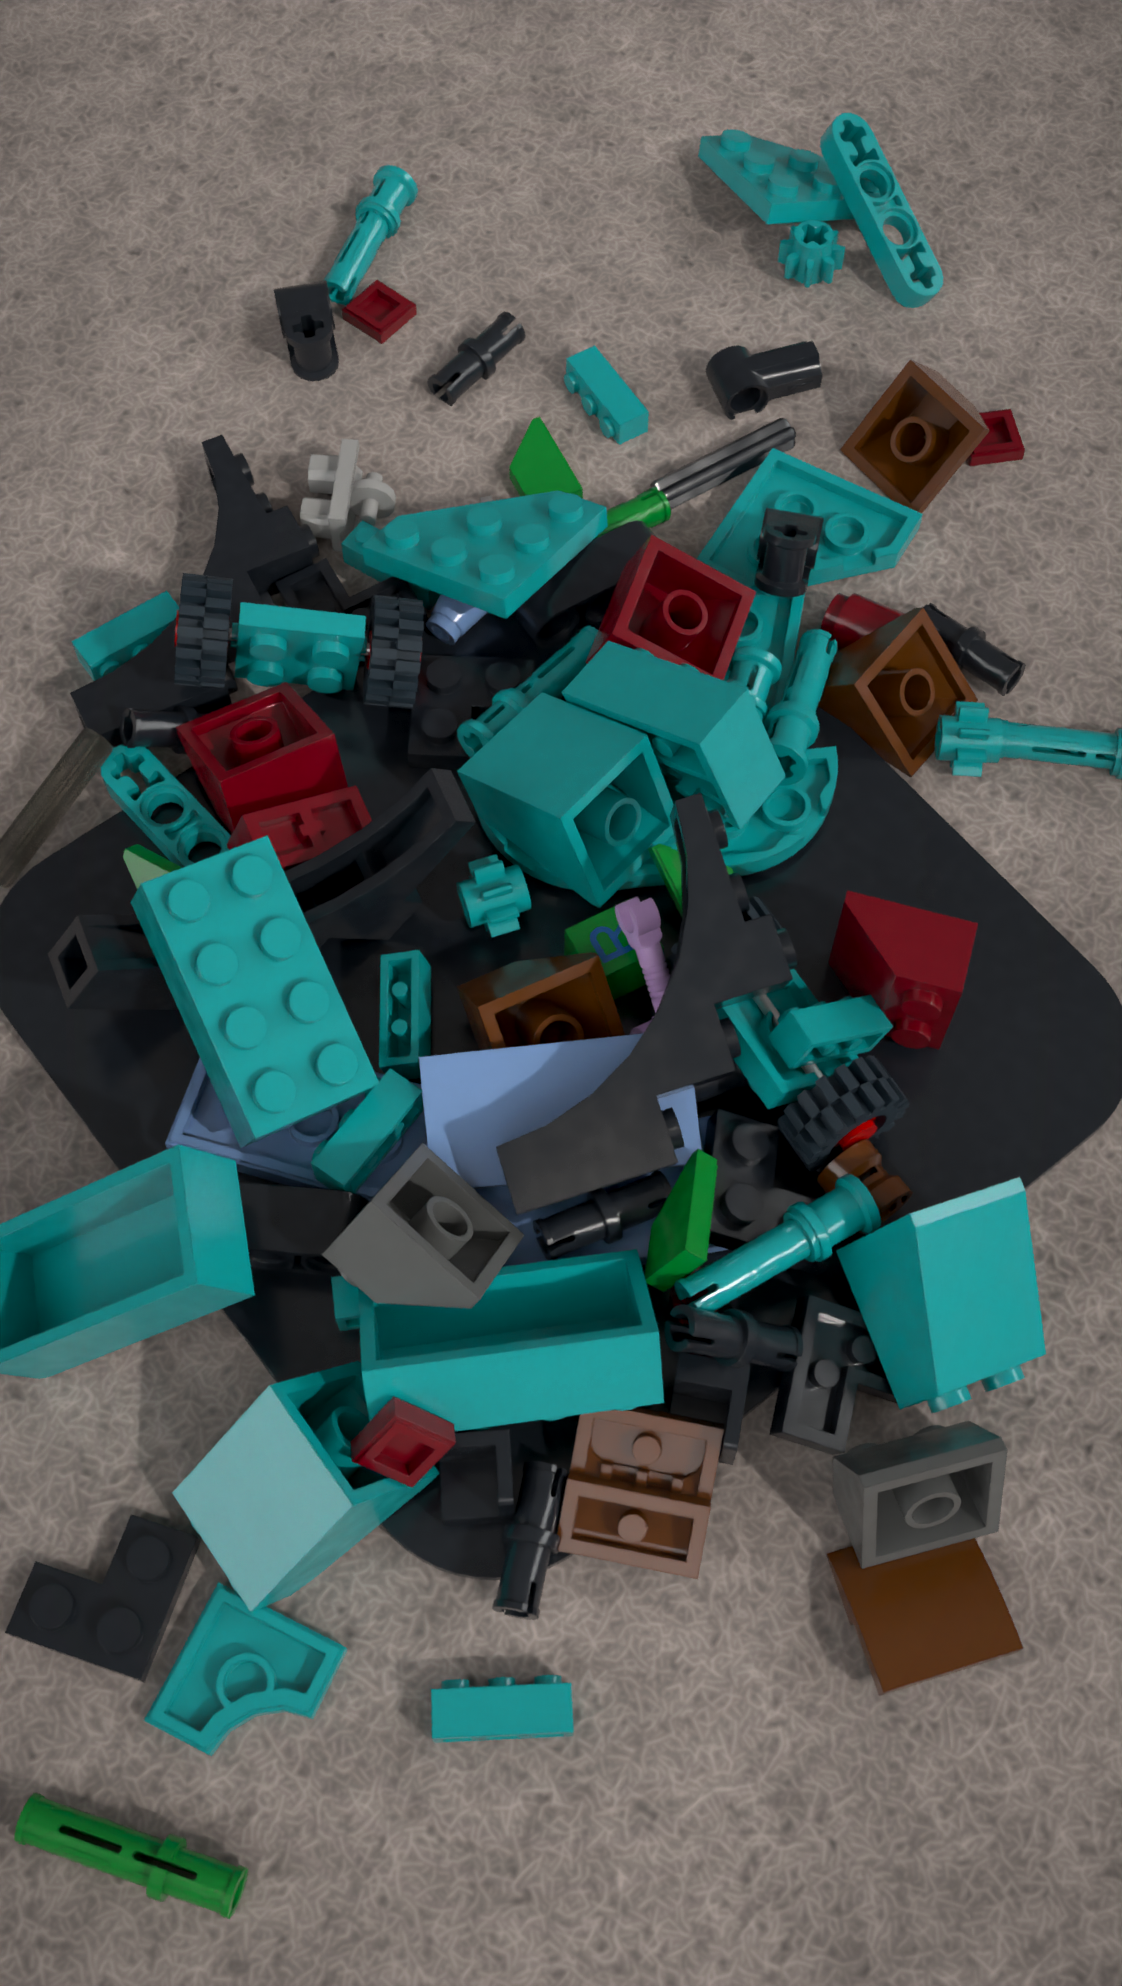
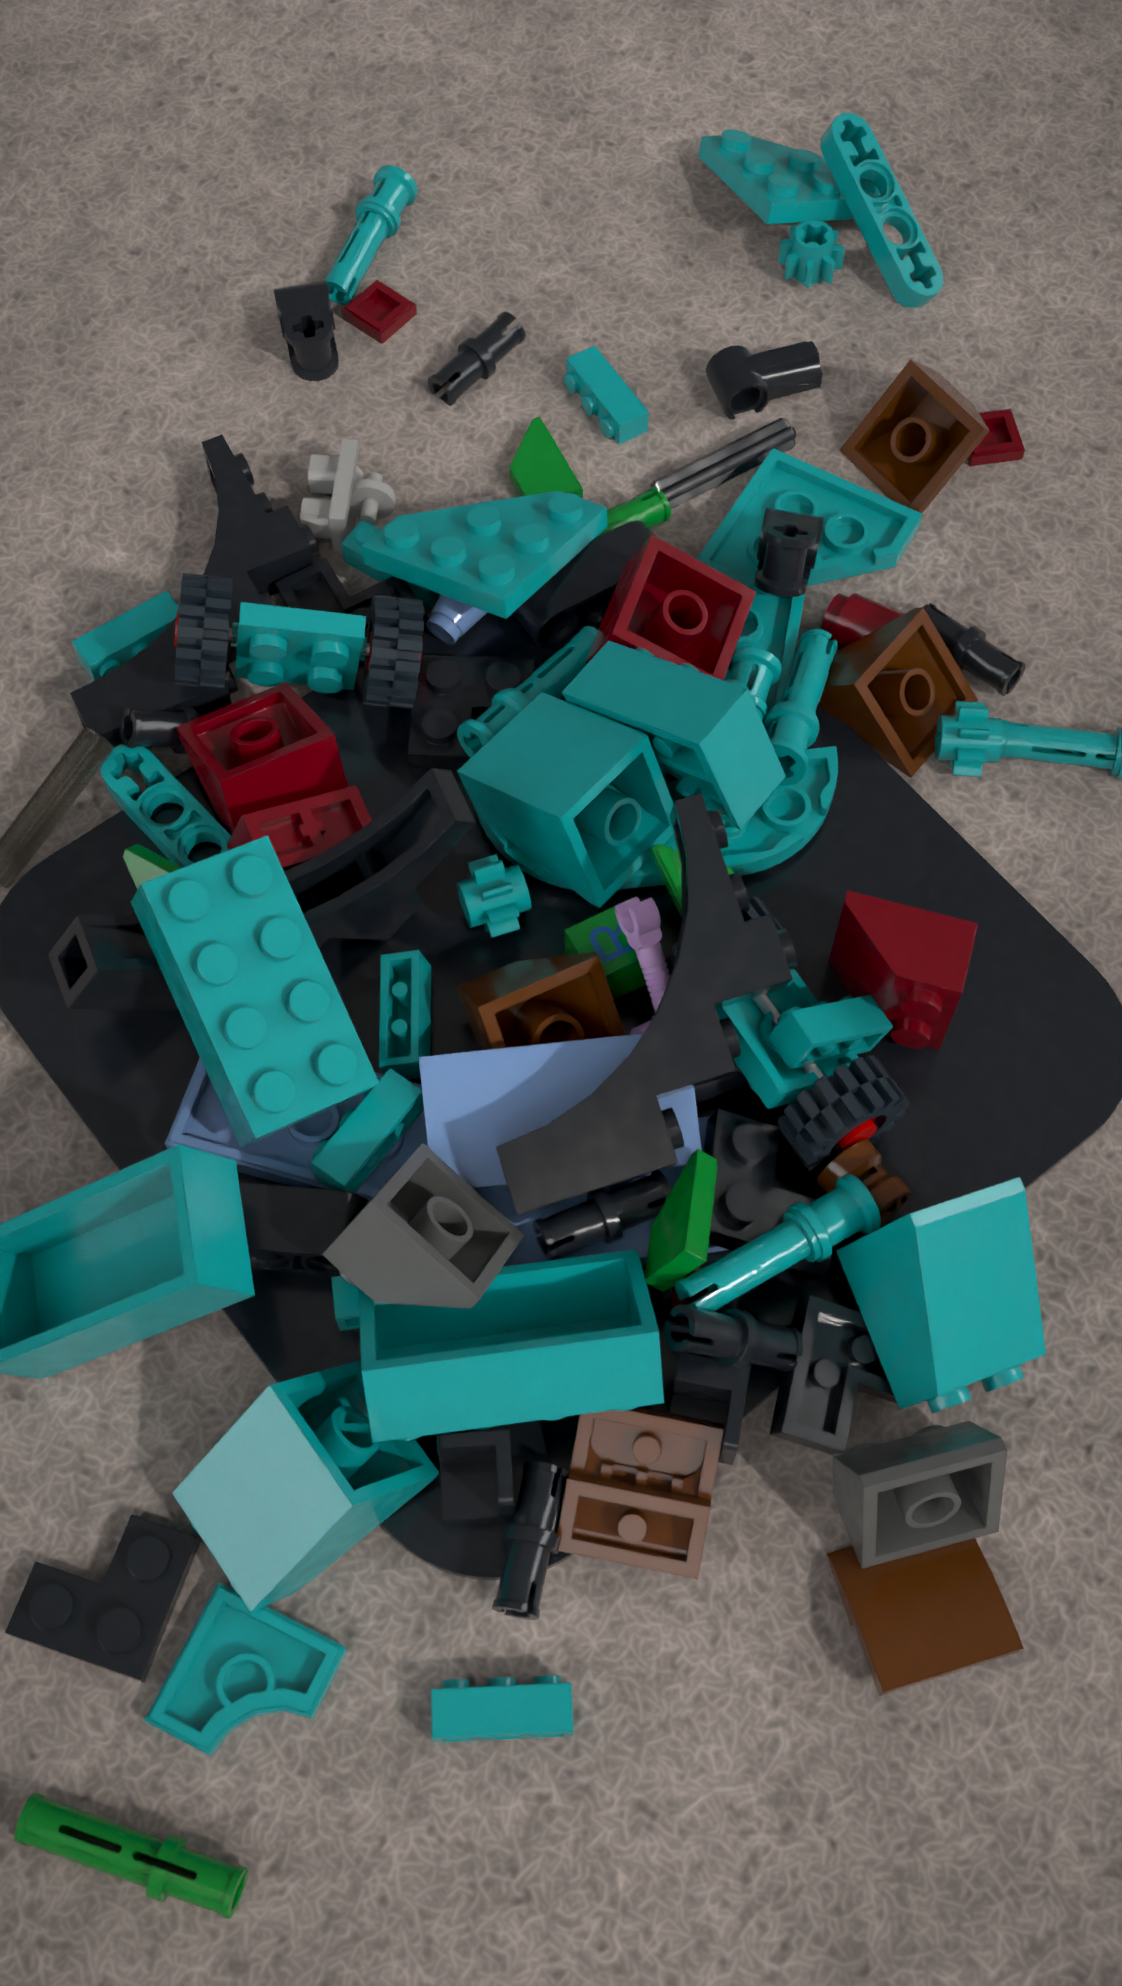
dark red tile [351,1396,456,1487] -> none

